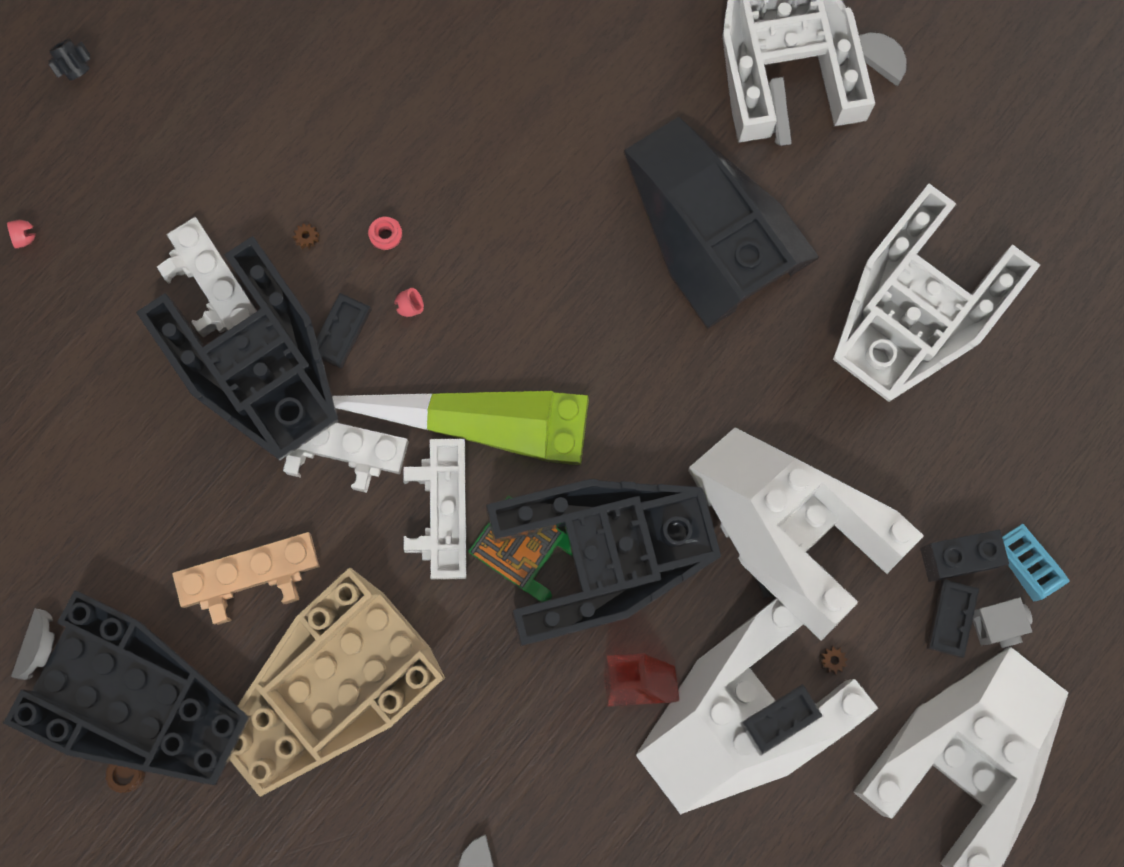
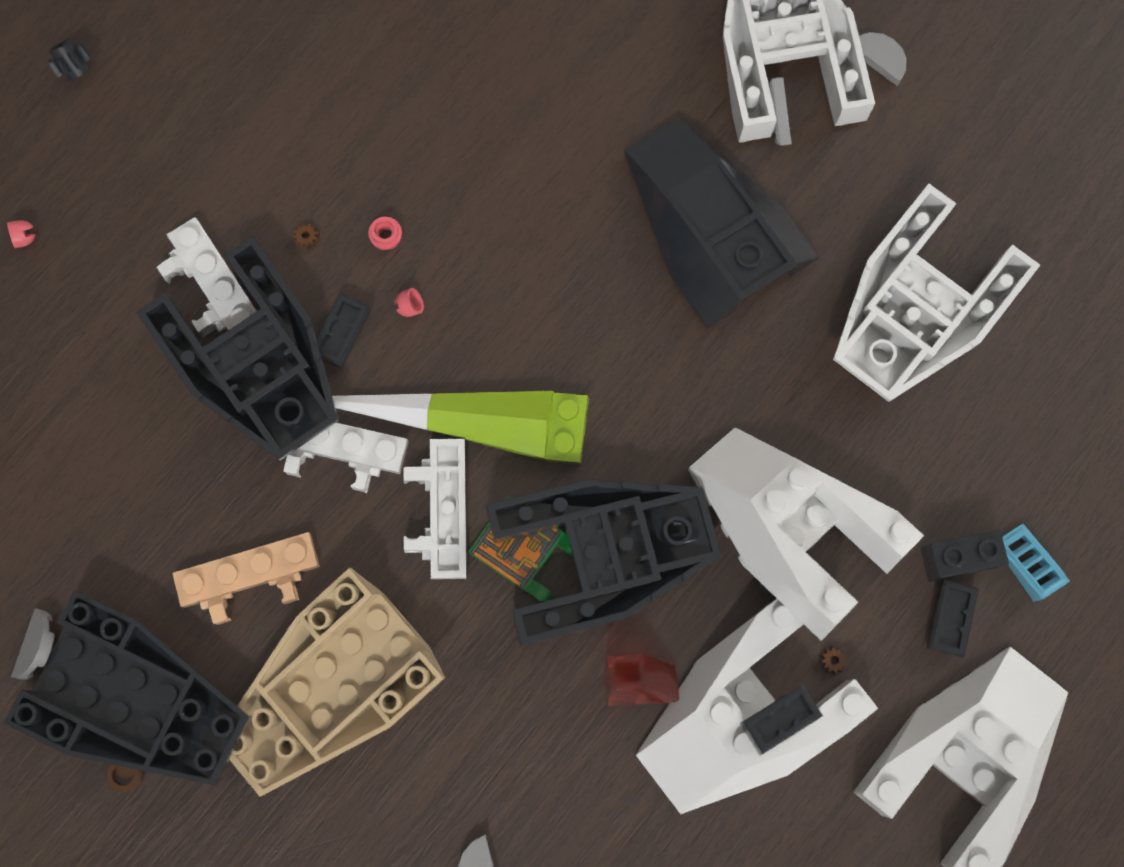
light grey brick [973,597,1032,648] -> none

